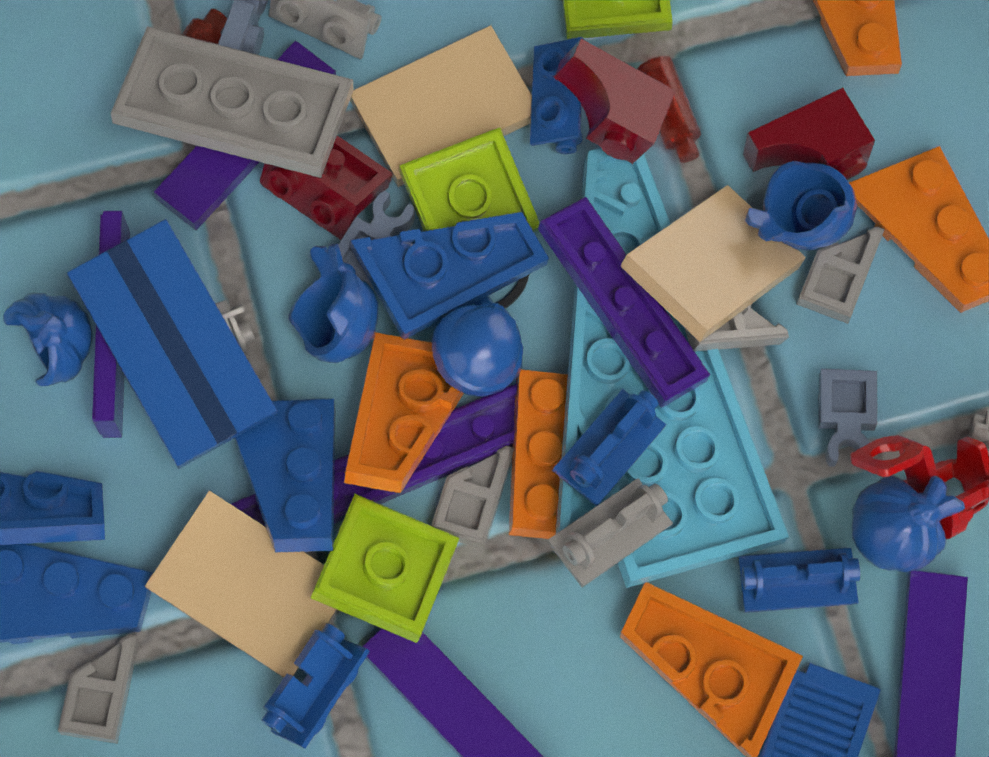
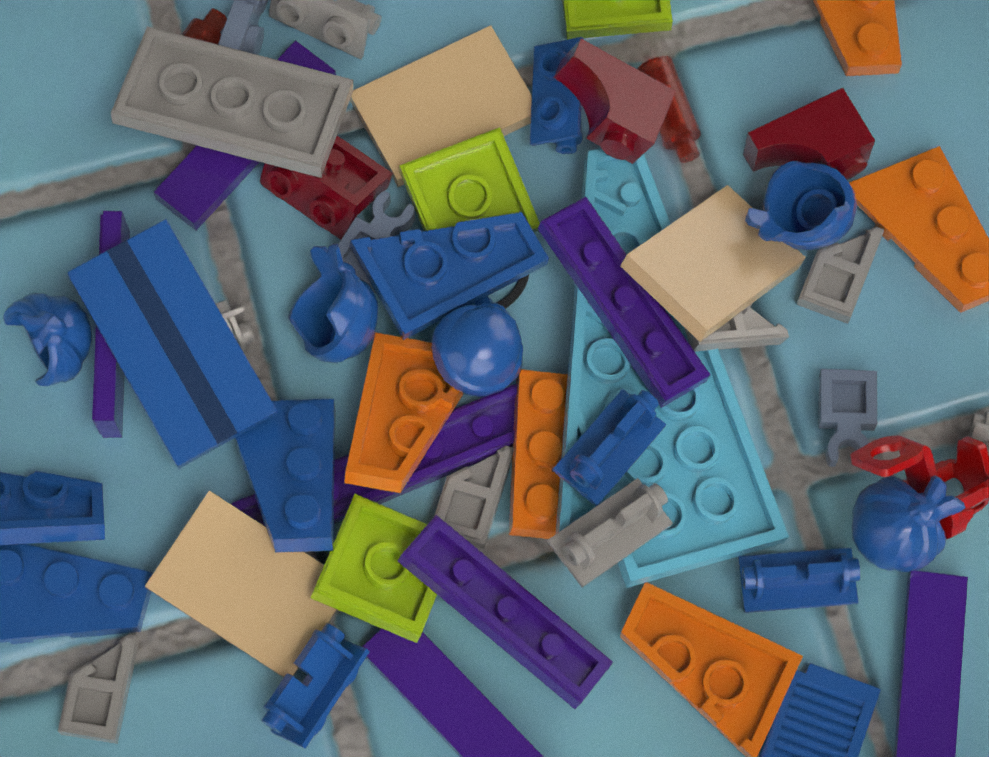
none -> dark purple tile [398,515,613,709]

